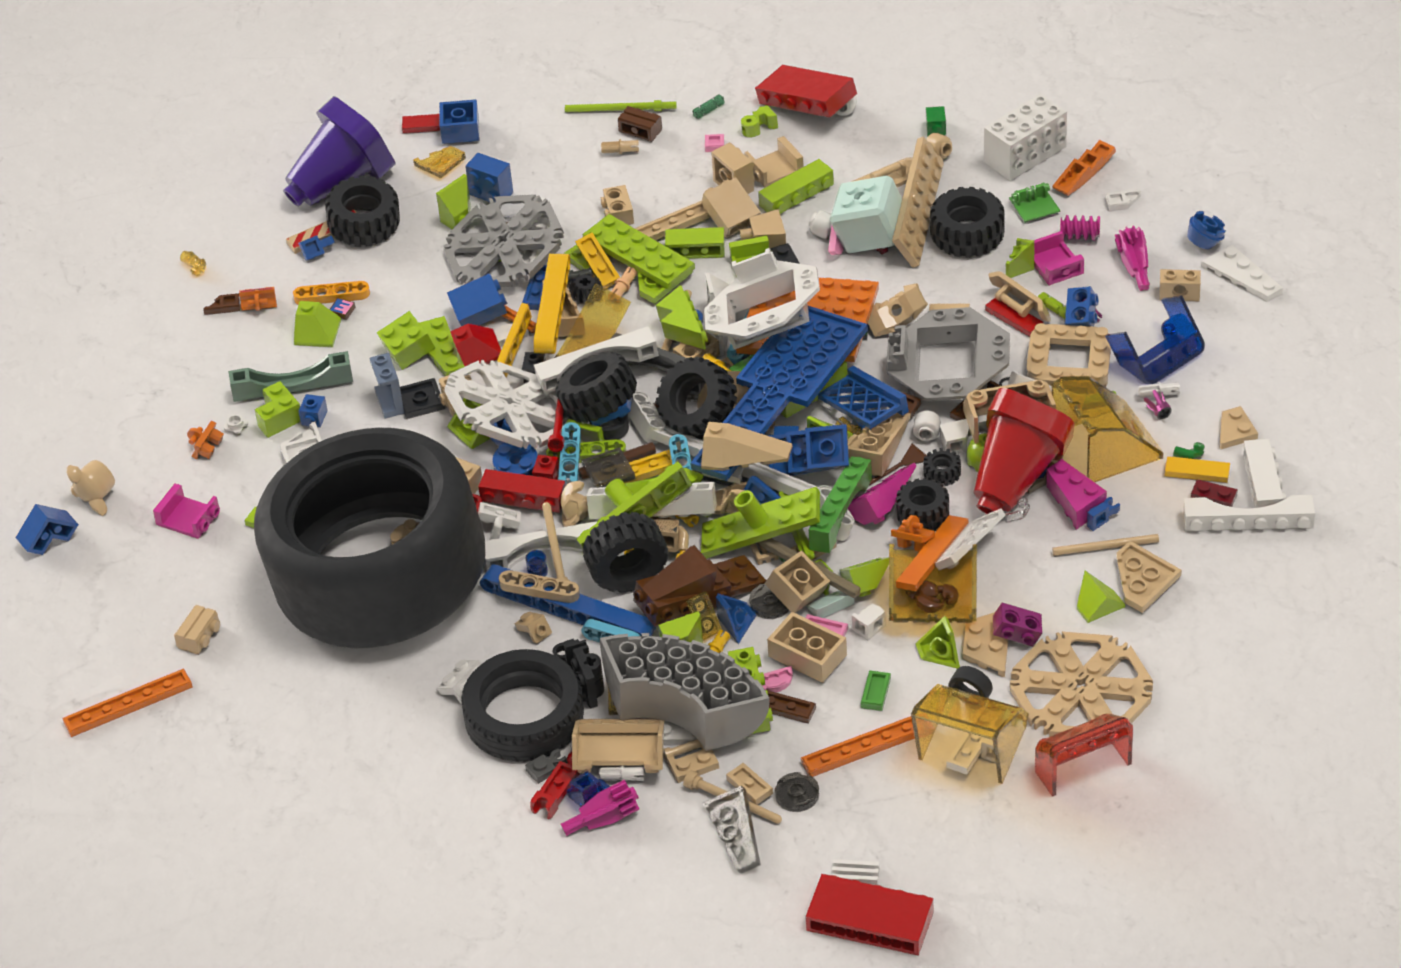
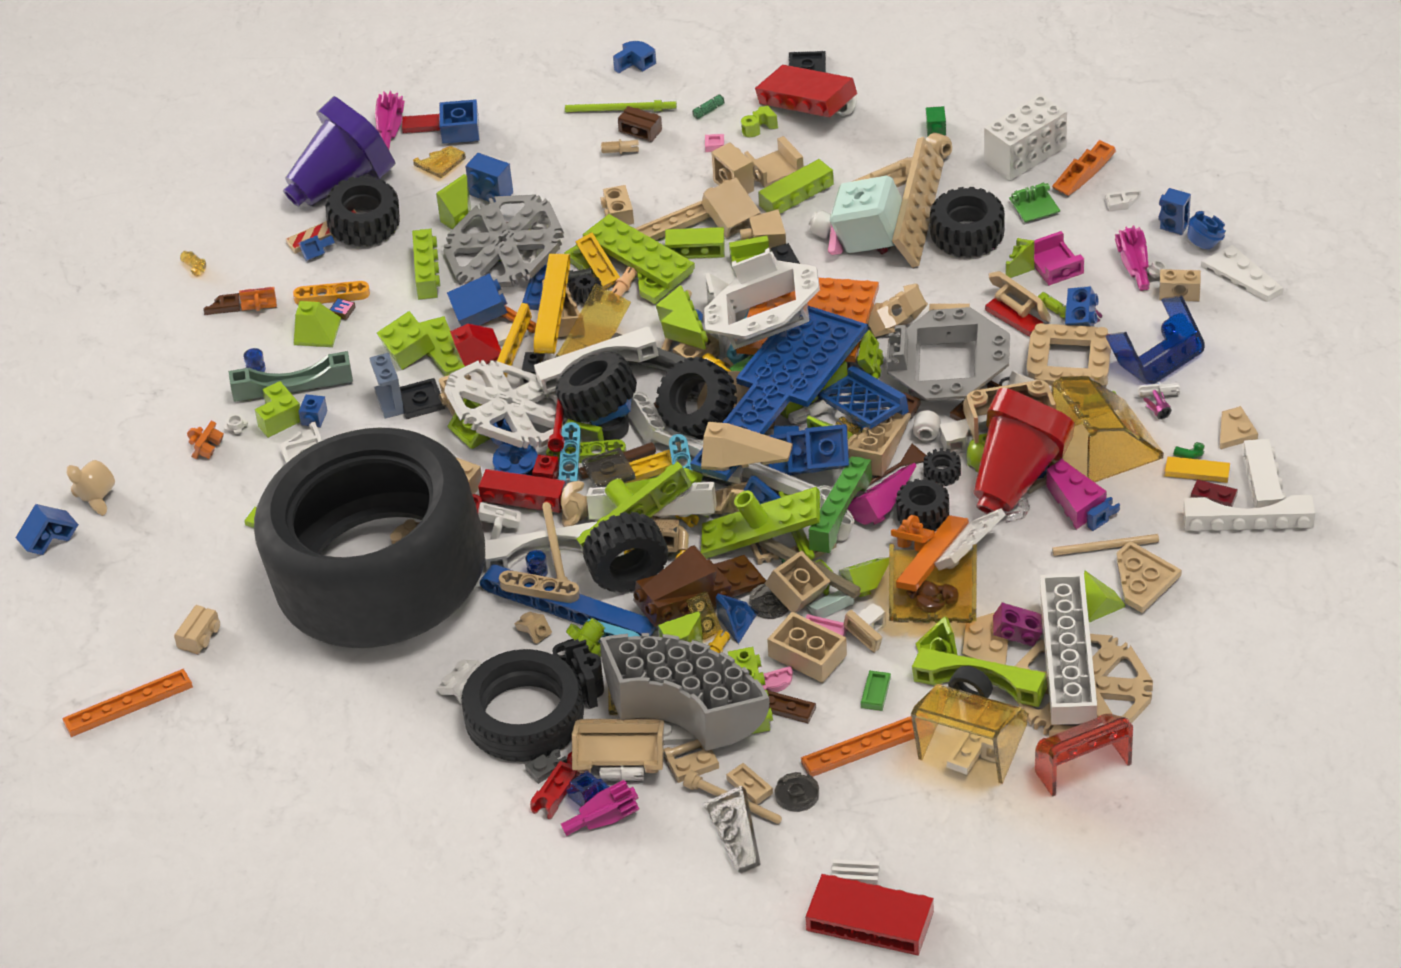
dark pink panel [153,483,220,539] -> none
dark pink piece [1060,215,1100,241] -> none
none -> clear blue wheel [243,348,266,372]
none -> dark pink piece [375,91,405,149]
none -> lime brick [412,229,440,300]
none -> lime plant [566,618,606,657]
none -> blue brick [613,41,657,73]
none -> white axle [788,400,828,425]
none -> black tile [789,51,826,73]
none -> tan tile [843,610,882,653]
none -> lime plate [857,330,884,379]
none -> lime arch [912,648,1047,707]
none -> white brick [1040,573,1097,725]
none -> white plate [1148,260,1167,278]
none -> blue brick [1158,188,1191,235]

